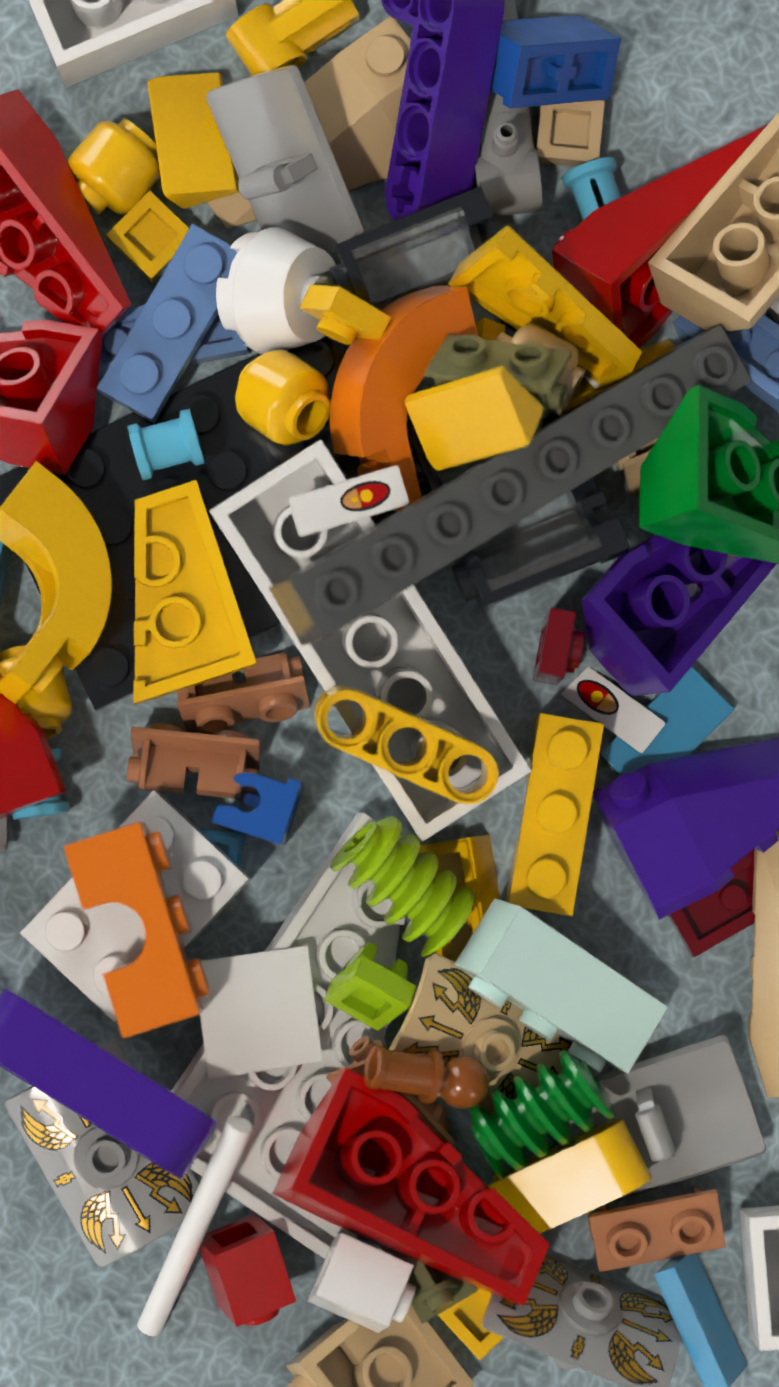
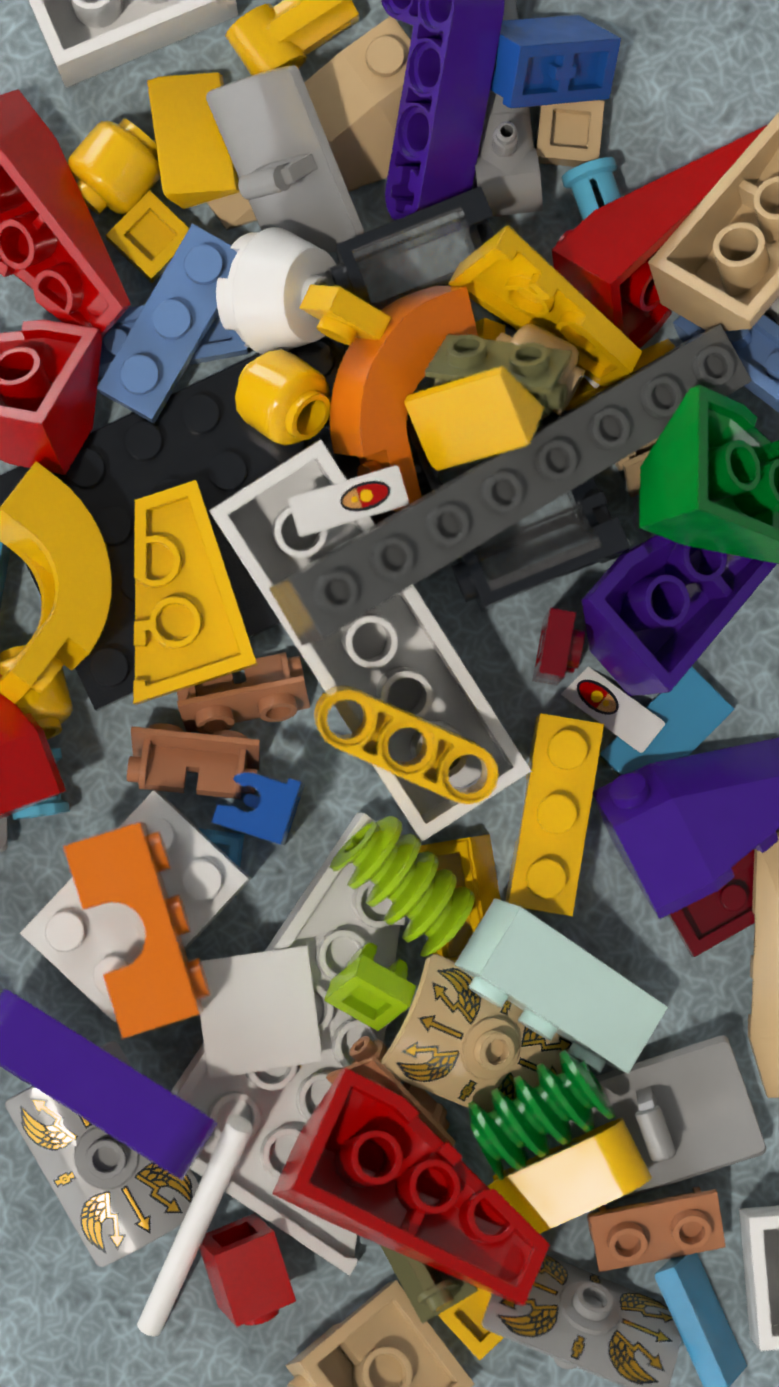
medium azure bush [127,408,205,481] -> none
white brick [307,1233,416,1333] -> none
dark orange pin [364,1046,489,1109] -> none

